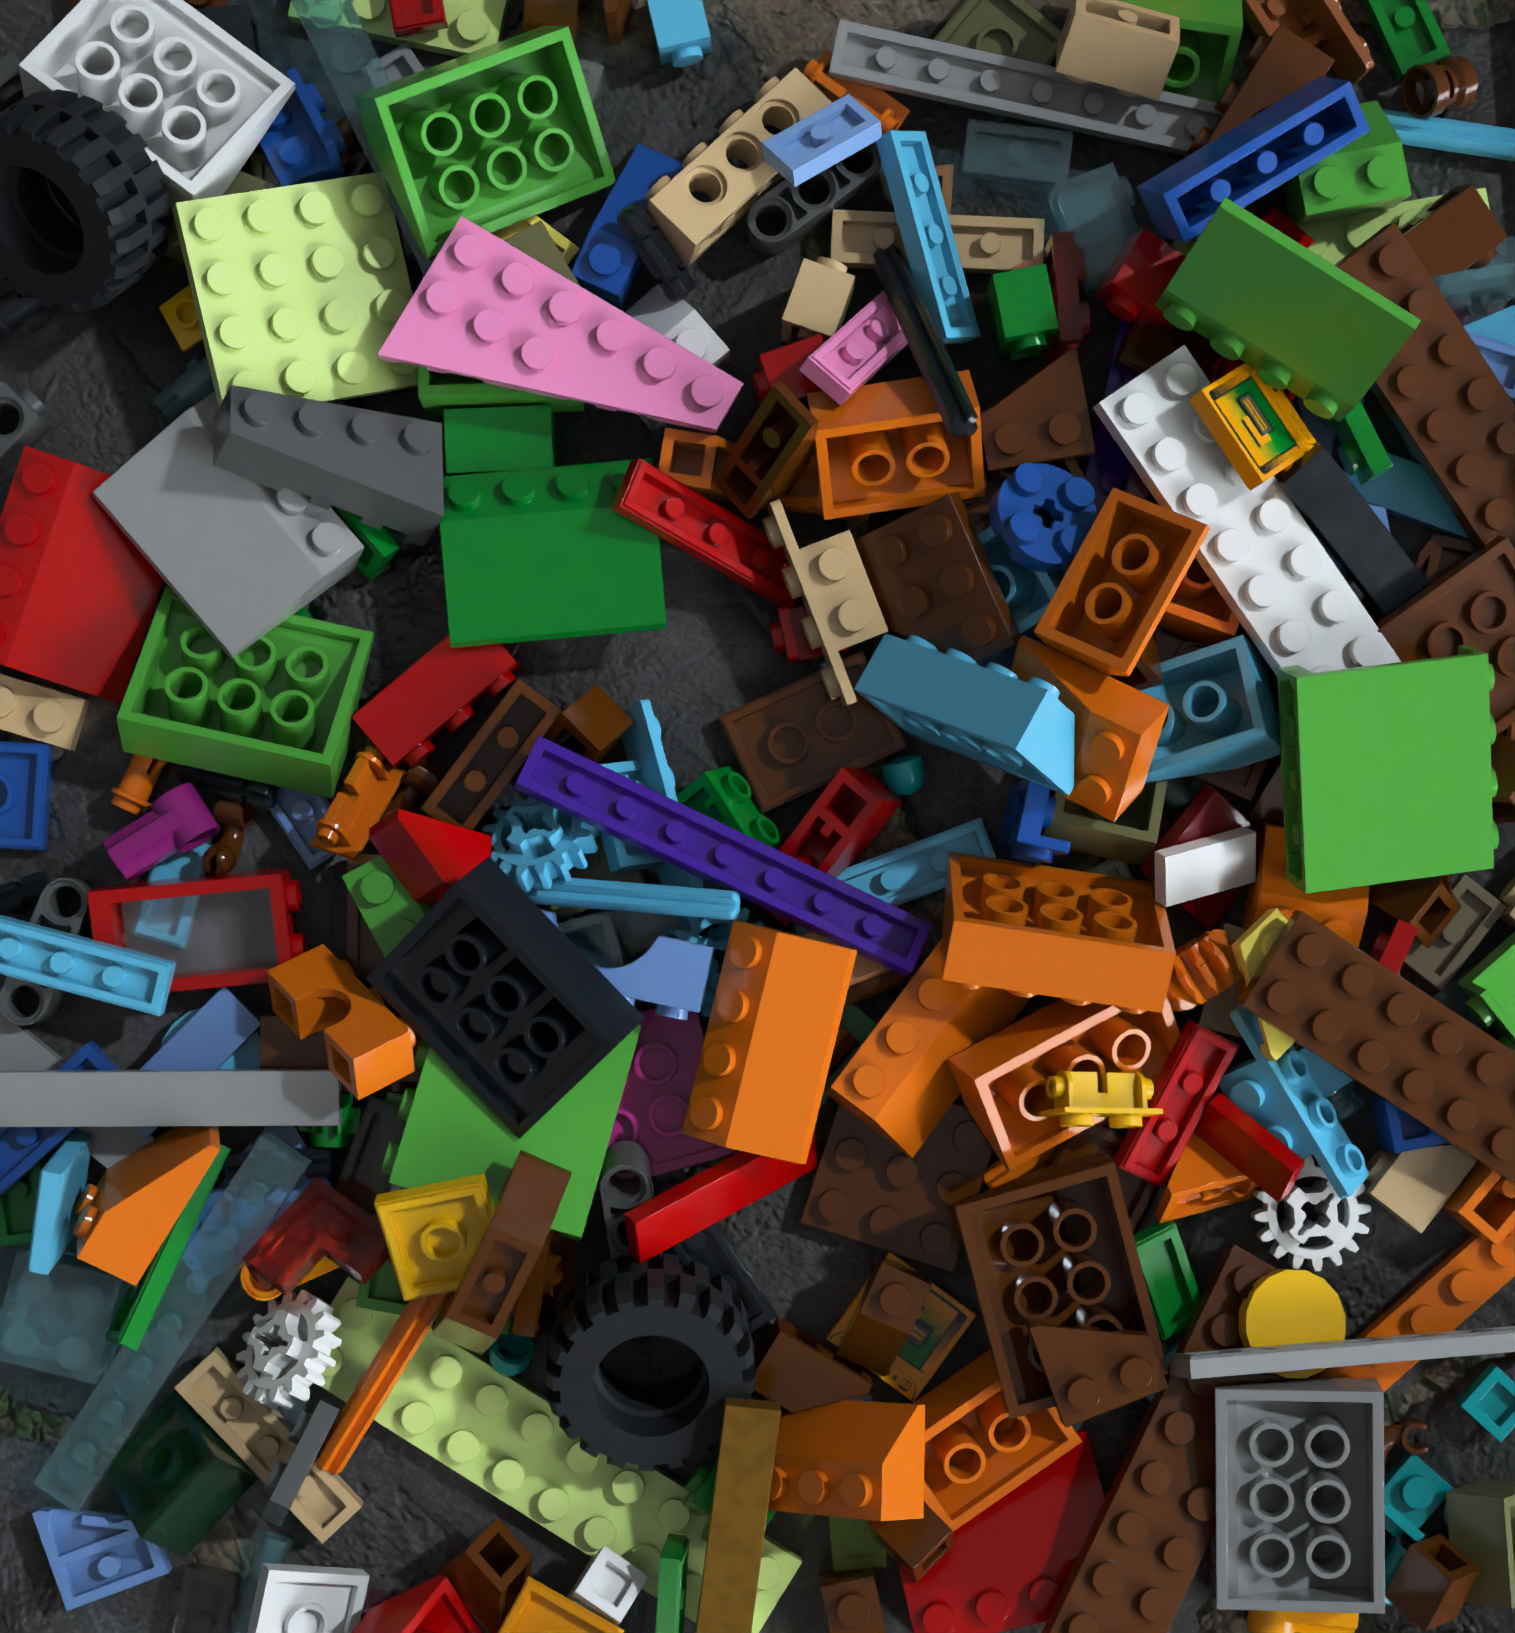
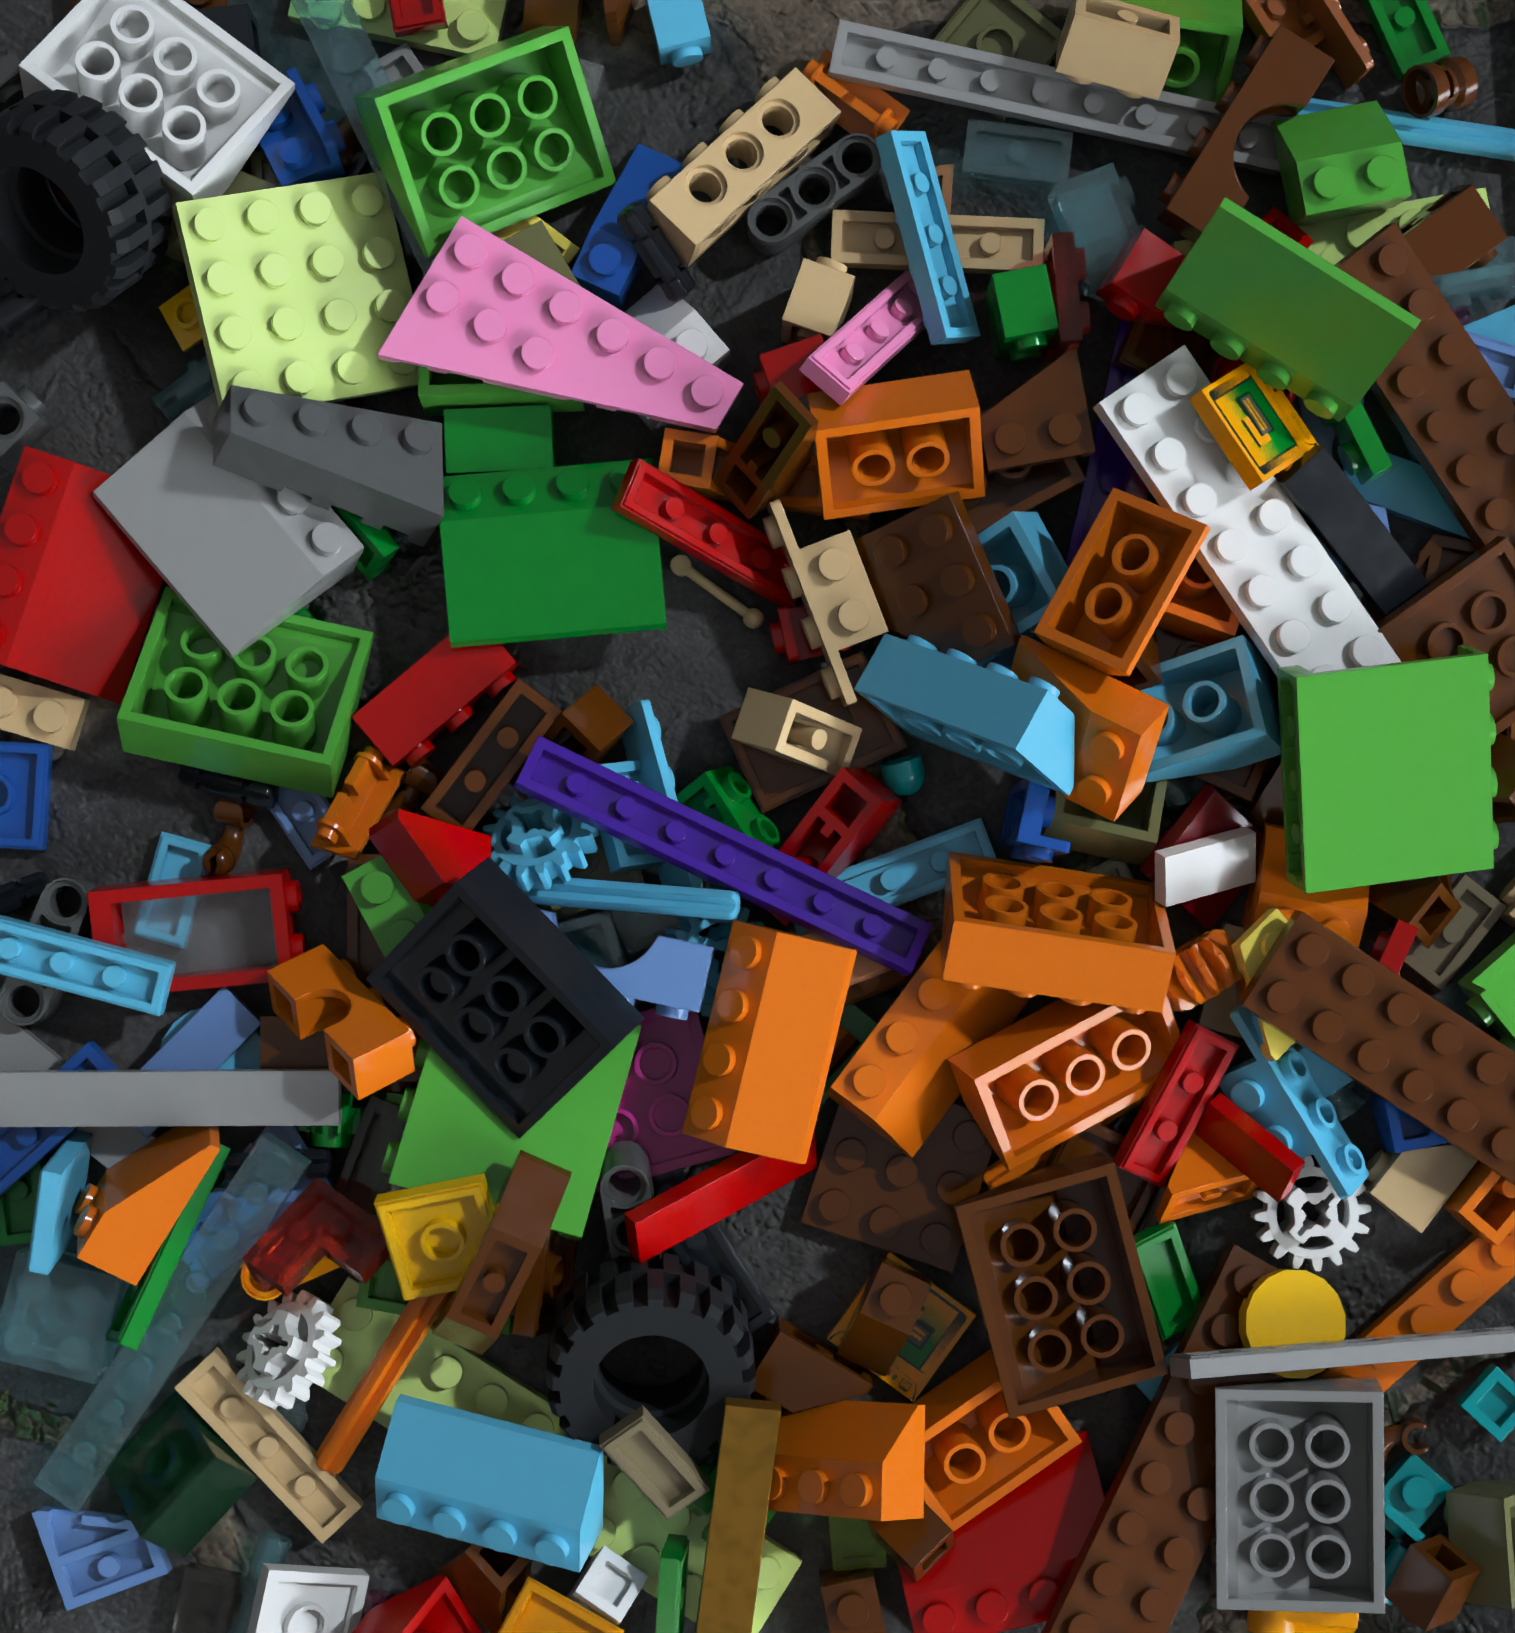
magenta piece [102,783,220,882] -> none
orange pin [110,754,167,817] -> none
dark grey wing [261,1400,340,1527] -> none
teal hinge [489,1333,534,1376] -> none
light blue plate [761,94,882,187] -> none
black axle [873,245,978,439] -> none
blue plate [989,463,1098,573] -> none
reddish brown wing [1026,1321,1169,1428] -> none
yellow hinge [1039,1070,1163,1128] -> none
blue brick [1137,76,1370,243] -> none
none -> medium azure slope [375,1394,604,1573]
none -> dark tan tile [599,1405,711,1519]
none -> tan hinge [670,554,764,629]
none -> tan slope [731,687,862,776]

